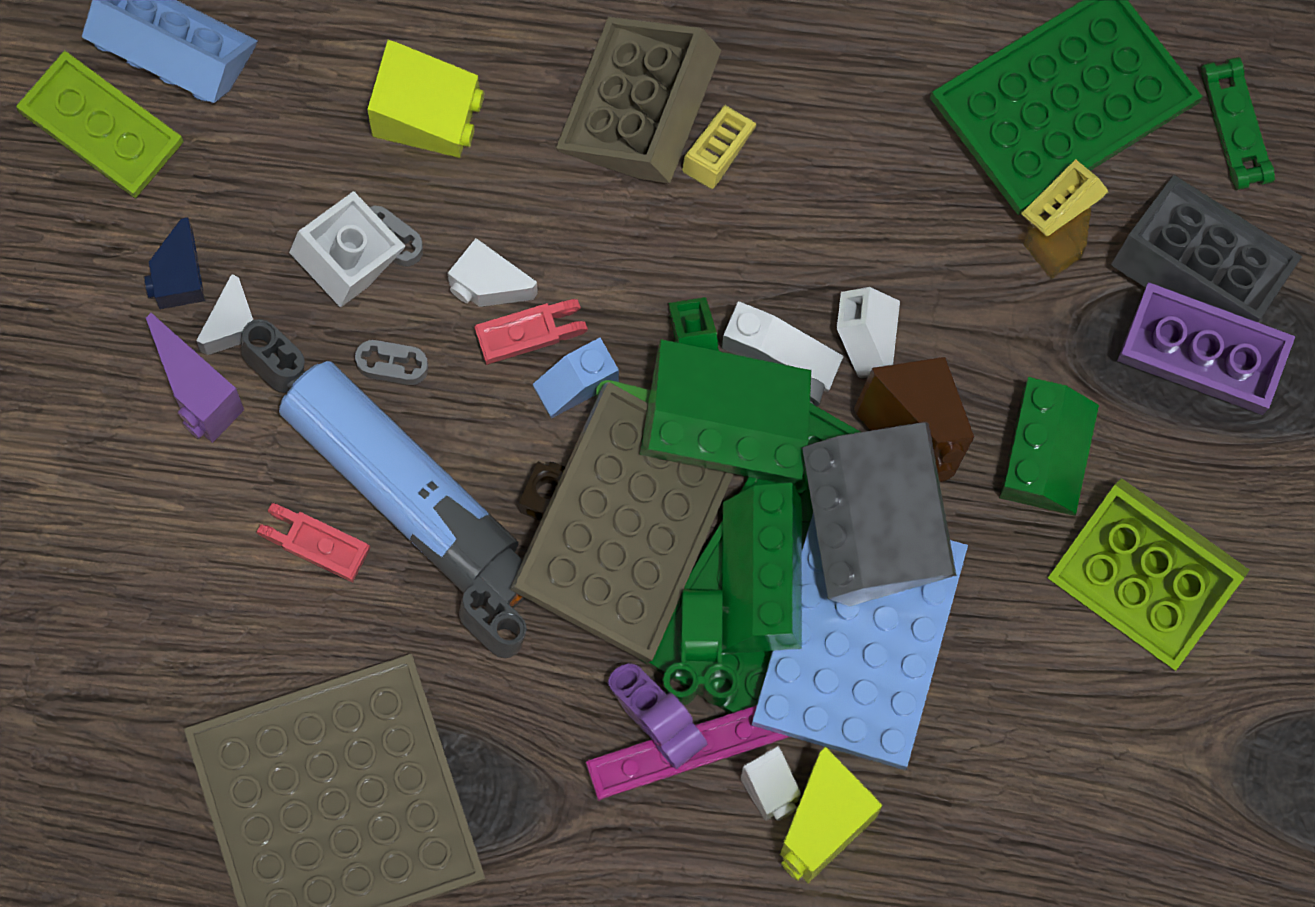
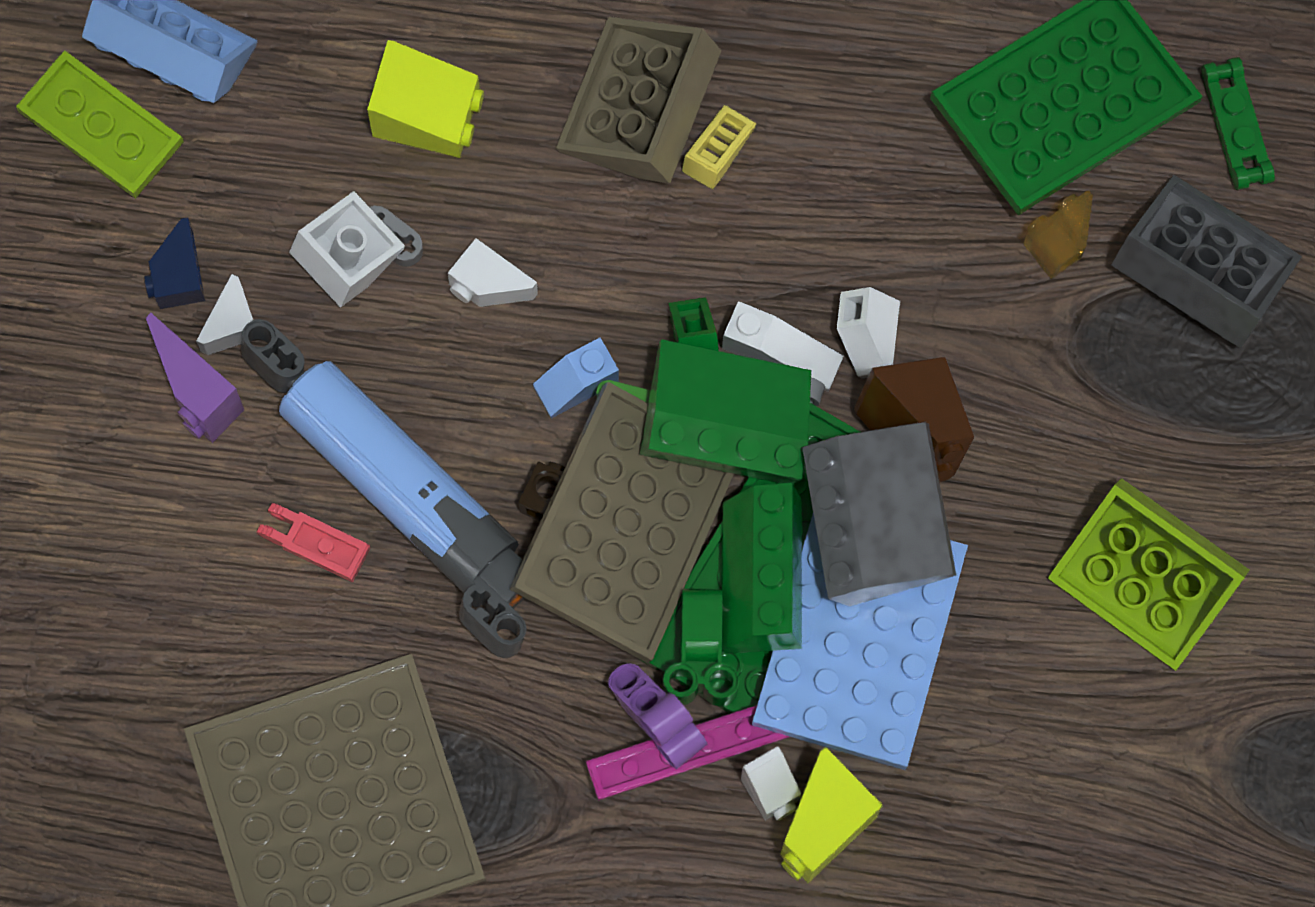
light grey beam [355,340,428,385] -> none
coral hinge [474,299,588,365] -> none
green slope [999,377,1099,516] -> none
light yellow slope [1021,159,1109,236] -> none
medium lavender slope [1117,282,1295,415] -> none

